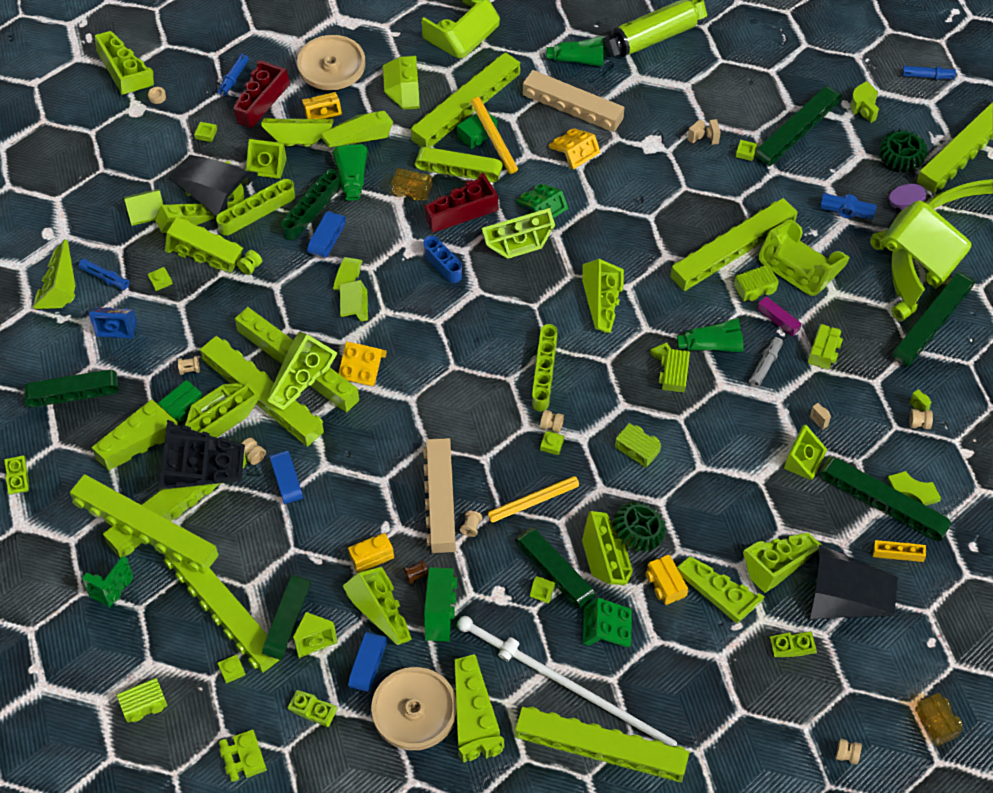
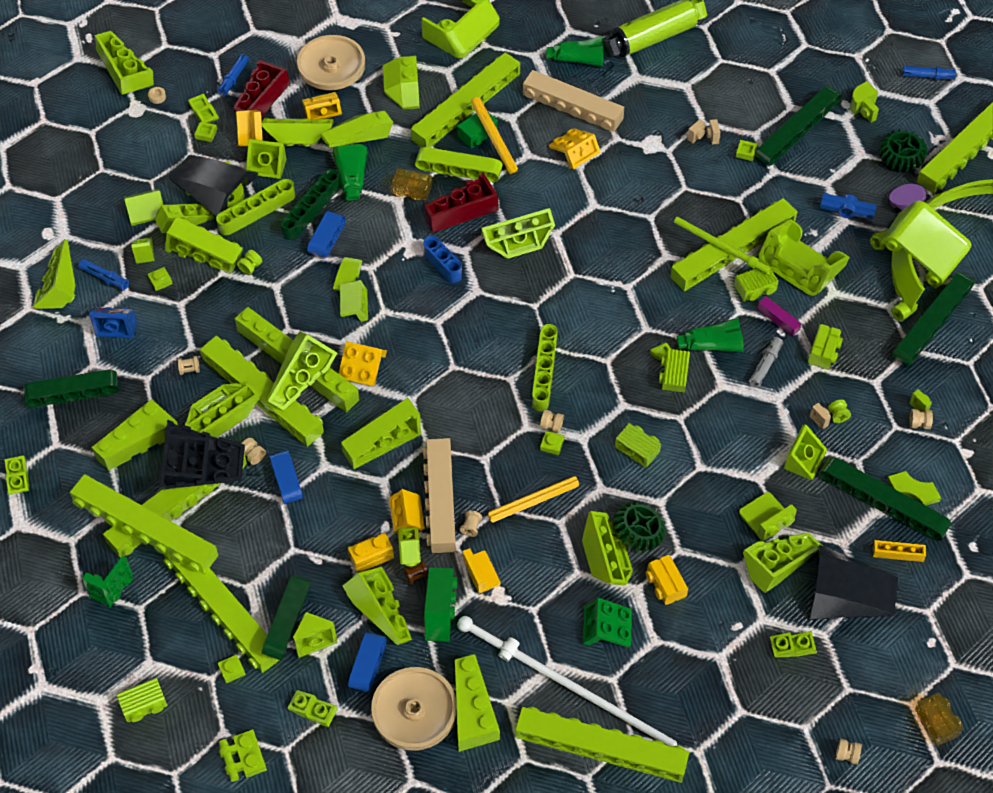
green brick [157,380,203,423] -> none
lime slope [458,736,504,763] -> none
dark green beam [515,527,596,609] -> none
green bracket [516,184,568,218] -> none
lime tile [530,576,555,604] -> none
lime wedge [582,259,624,334] -> none
lime wing [677,556,765,624] -> none
none -> lime slope [131,237,154,264]
none -> lime slope [188,94,219,123]
none -> yellow panel [236,110,263,147]
none -> lime wedge [341,398,421,469]
none -> yellow panel [389,489,425,534]
none -> lime brick [398,527,421,566]
none -> yellow panel [463,548,500,593]
none -> lime bar [674,217,771,274]
none -> lime bracket [739,492,797,541]
none -> lime wheel [828,400,851,423]

